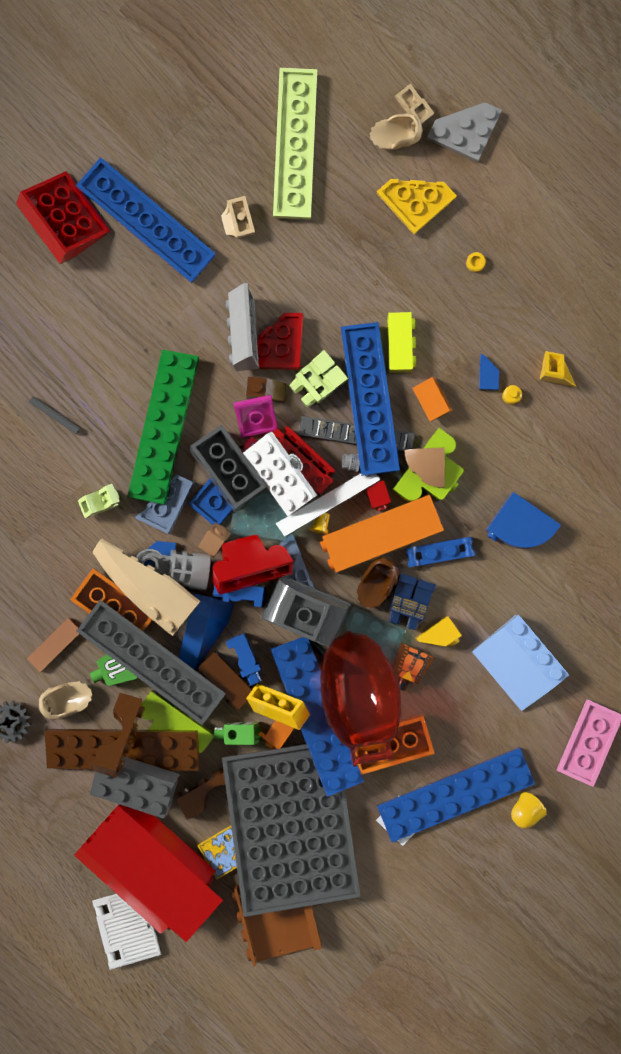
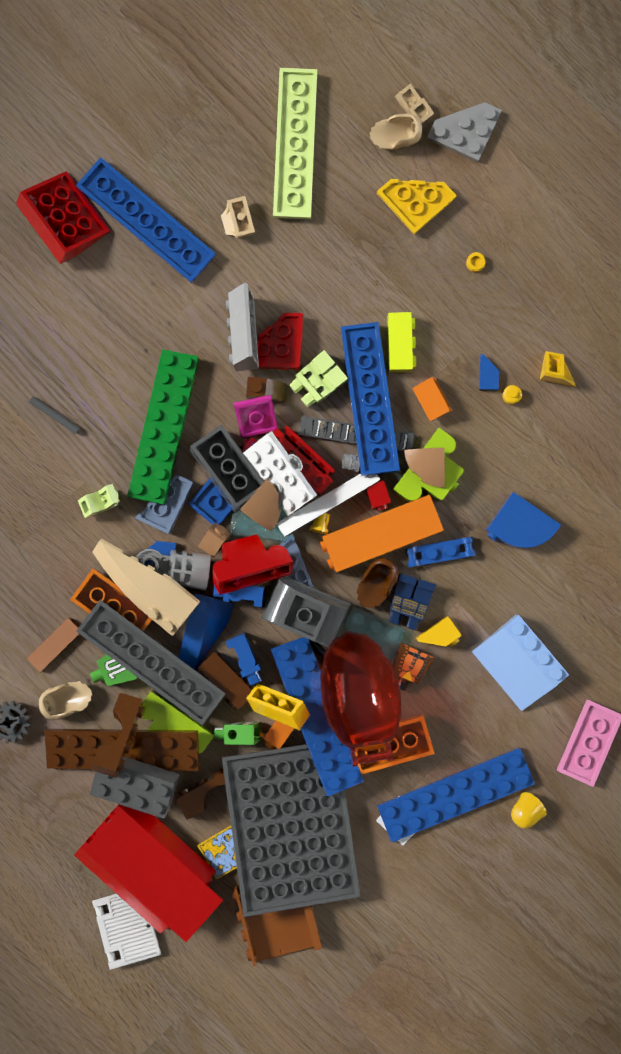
none -> medium nougat brick [240,478,281,531]

